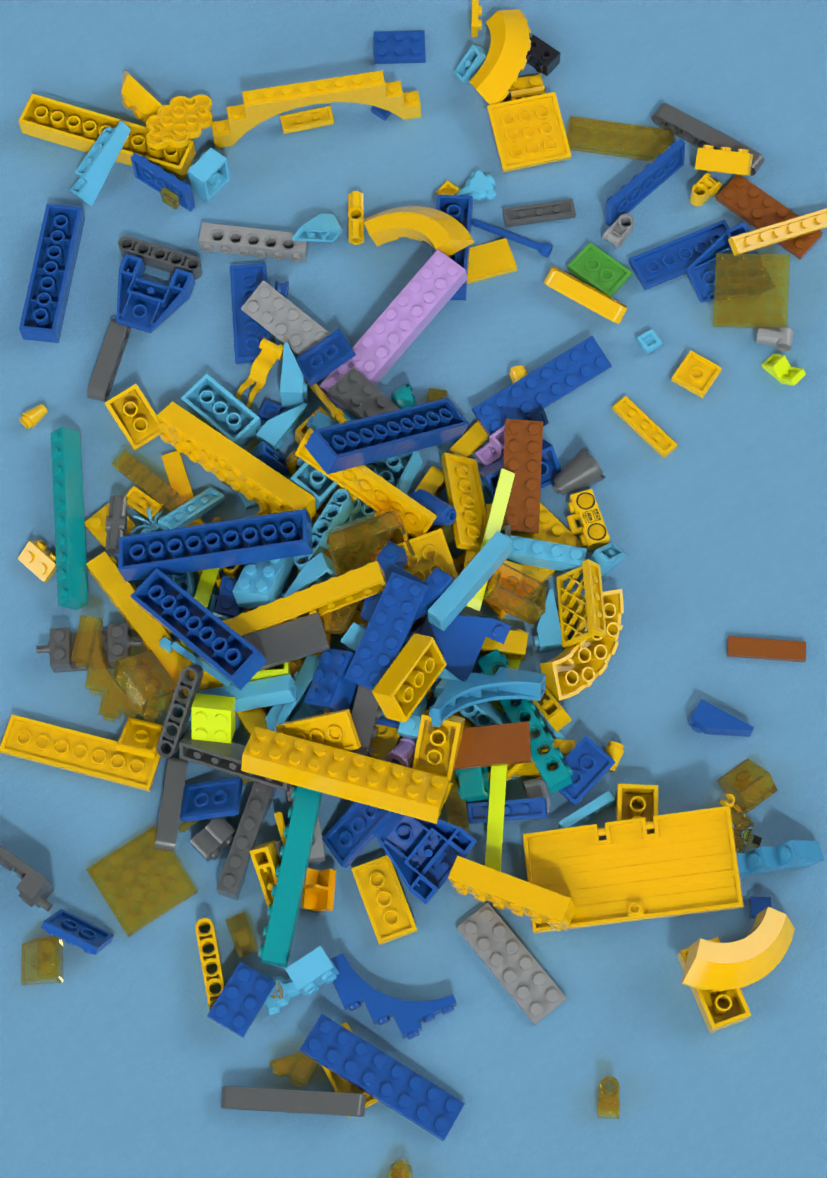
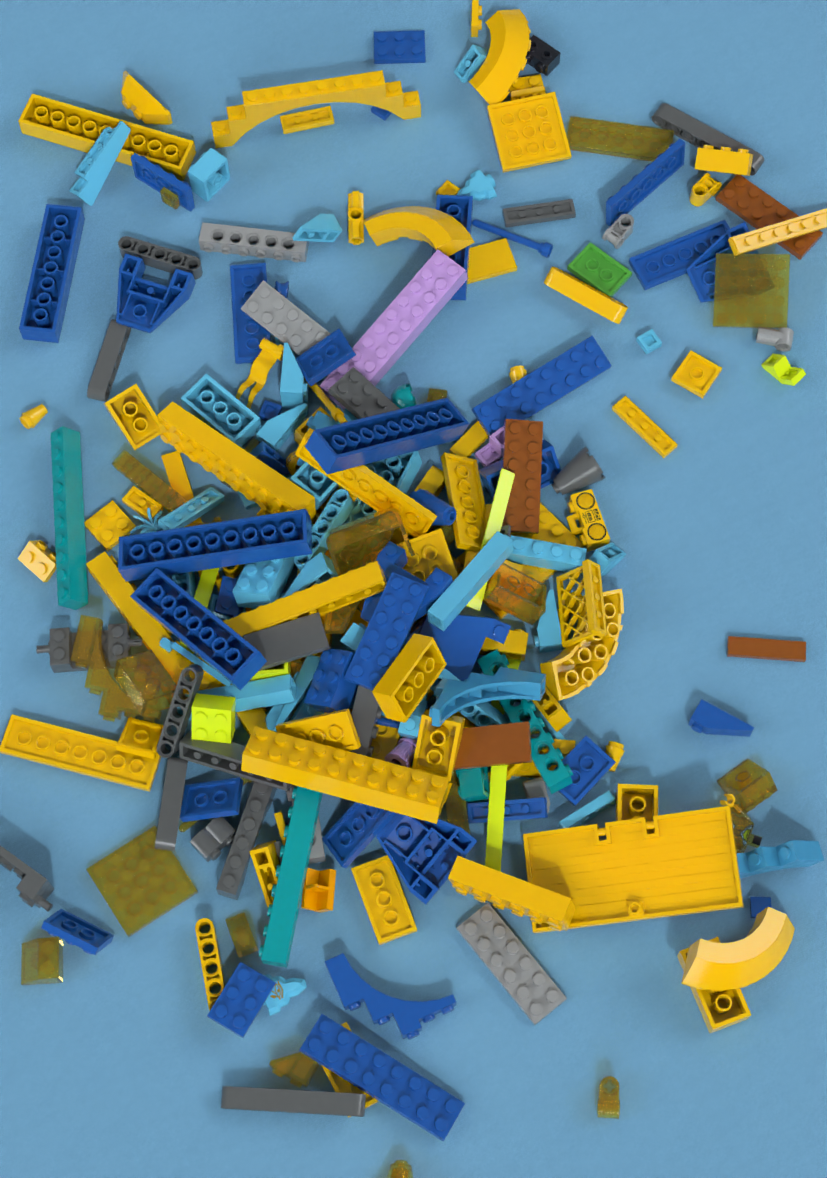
dark grey piece [105,495,127,554] -> none
yellow plate [146,94,213,150] -> none
medium azure brick [285,946,339,996] -> none
dark blue tile [525,406,549,426] -> none

